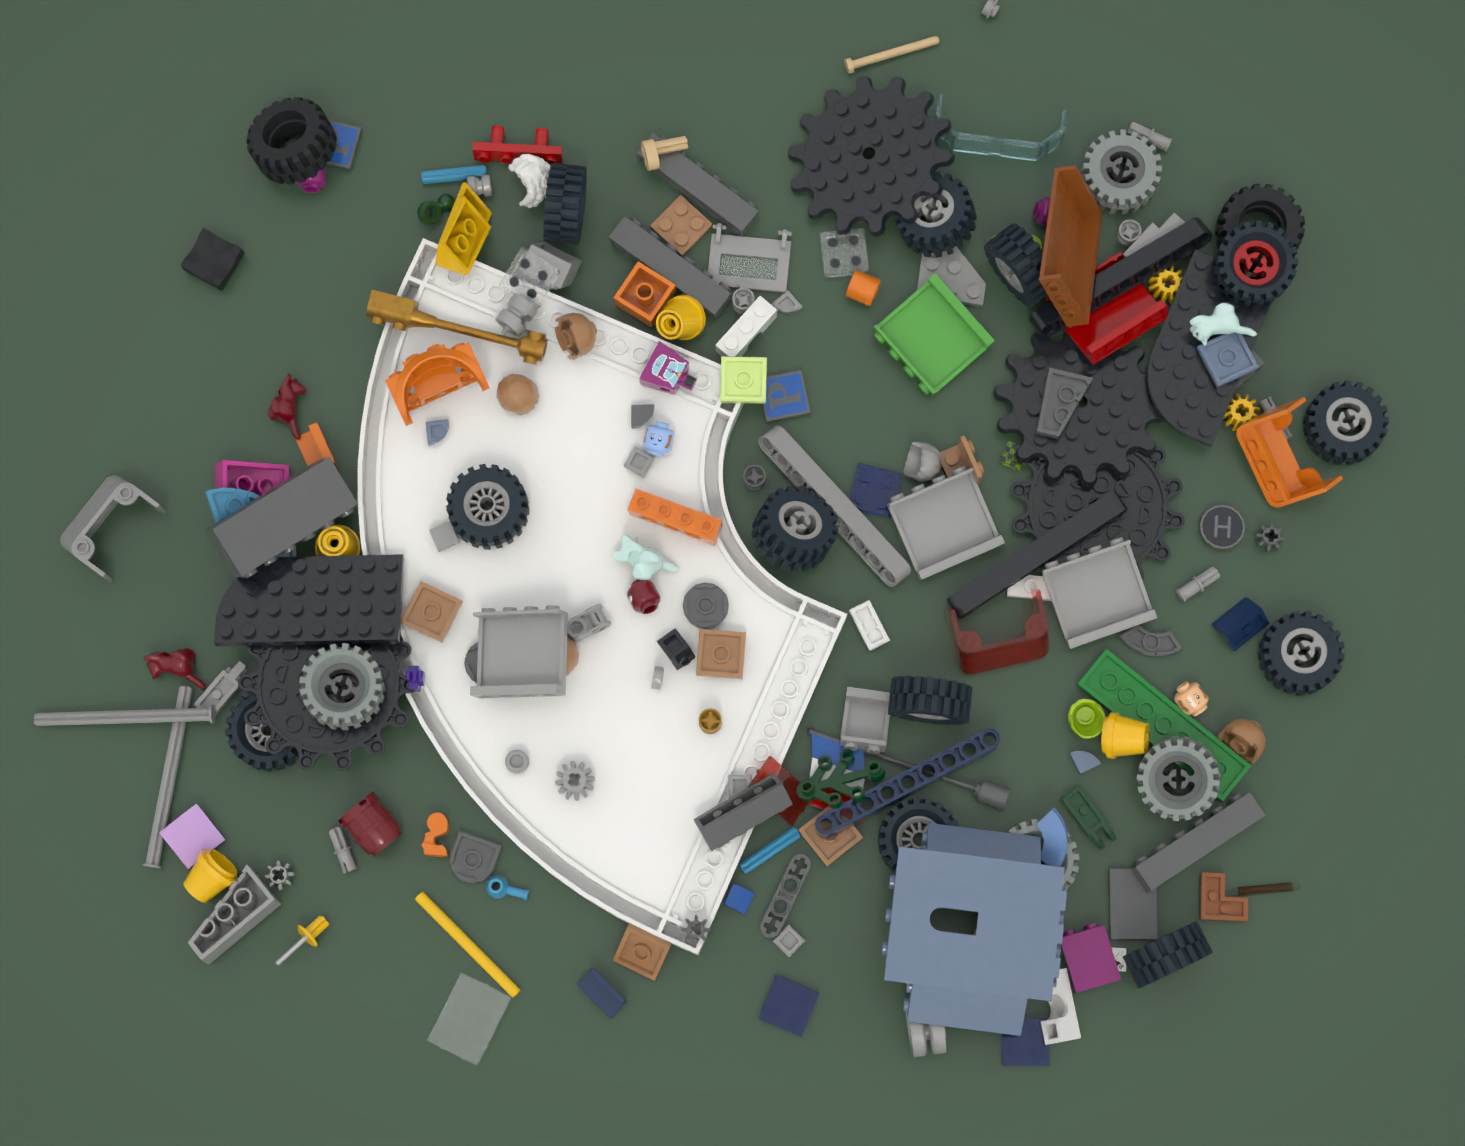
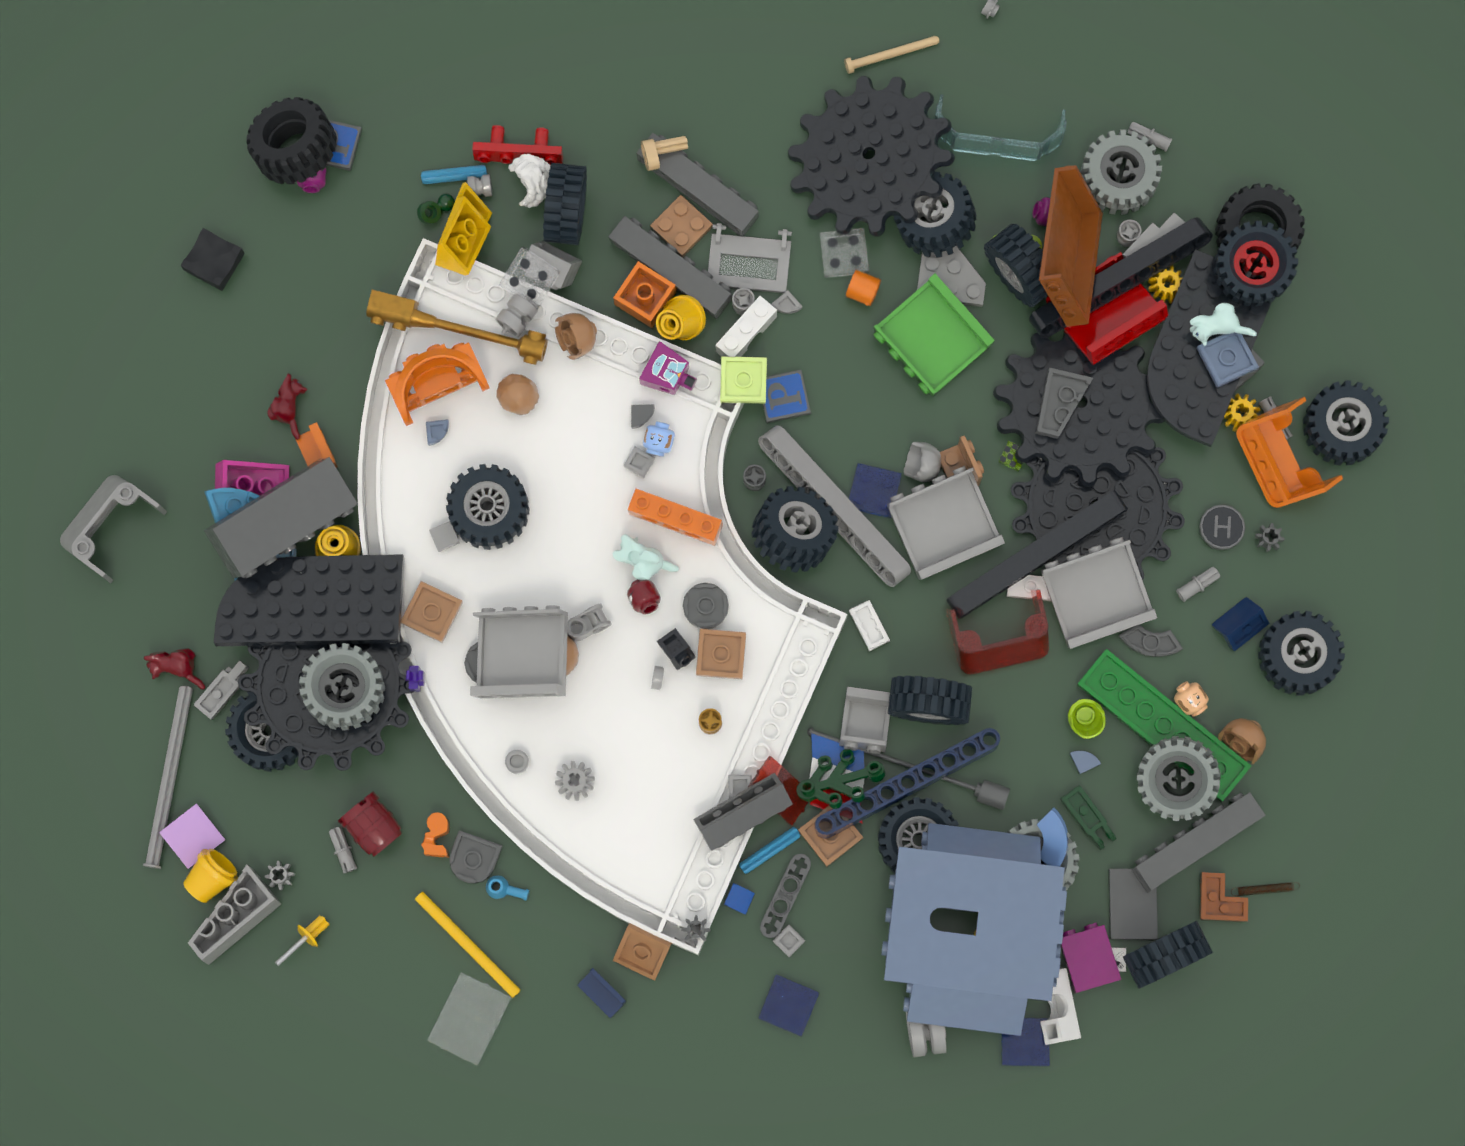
light grey axle [34,705,216,726] -> none
yellow piece [1101,712,1150,759] -> none

